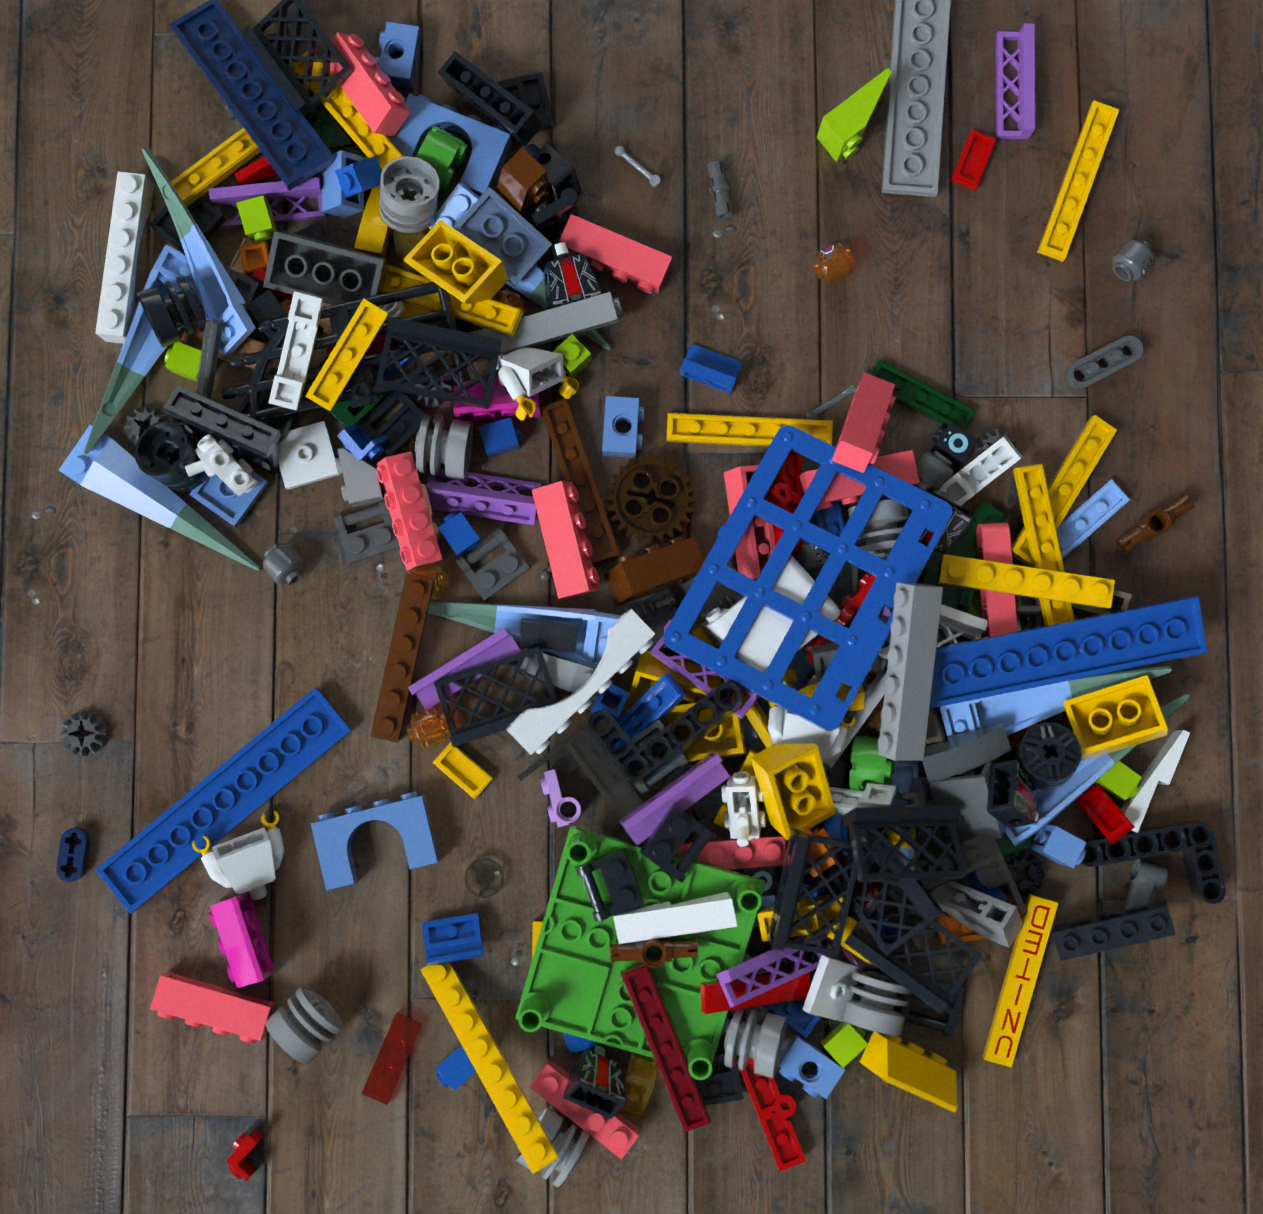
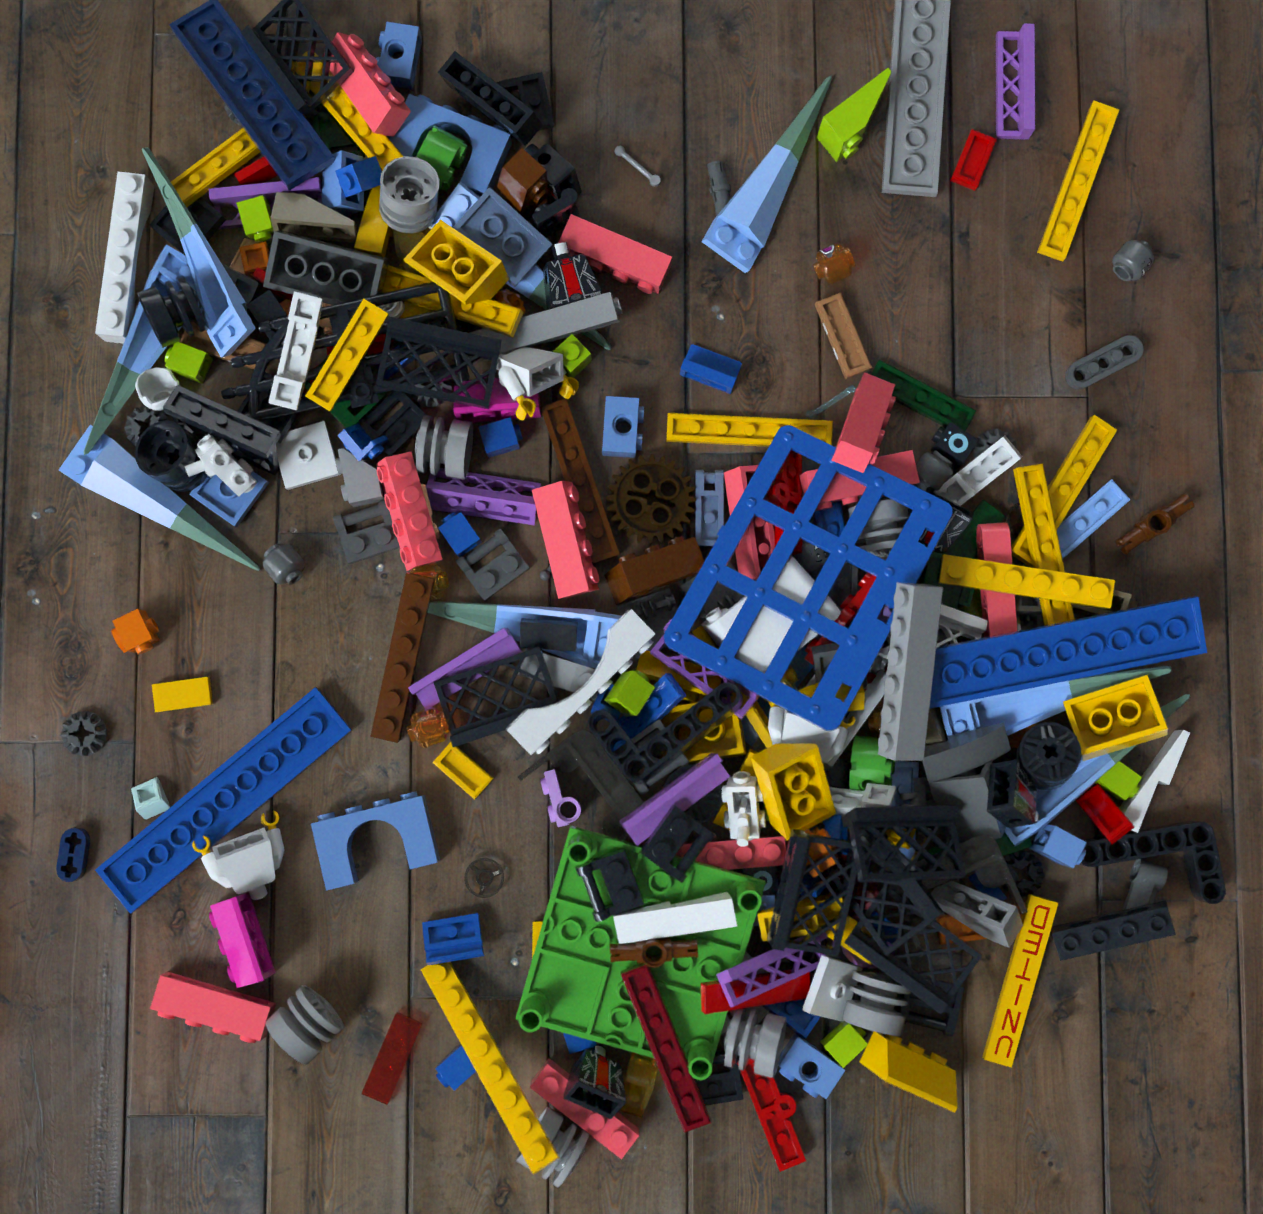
dark grey axle [195,319,223,400] -> none
red bracket [225,1129,263,1181] -> none
none -> orange brick [111,609,160,655]
none -> light aqua slope [131,777,170,819]
none -> white hair [135,367,180,411]
none -> yellow tile [152,677,213,712]
none -> dark tan slope [271,192,357,243]
none -> lime brick [605,670,655,717]
none -> sand blue plate [695,470,724,547]
none -> light blue plate [702,76,832,273]
none -> medium nougat plate [815,292,872,380]

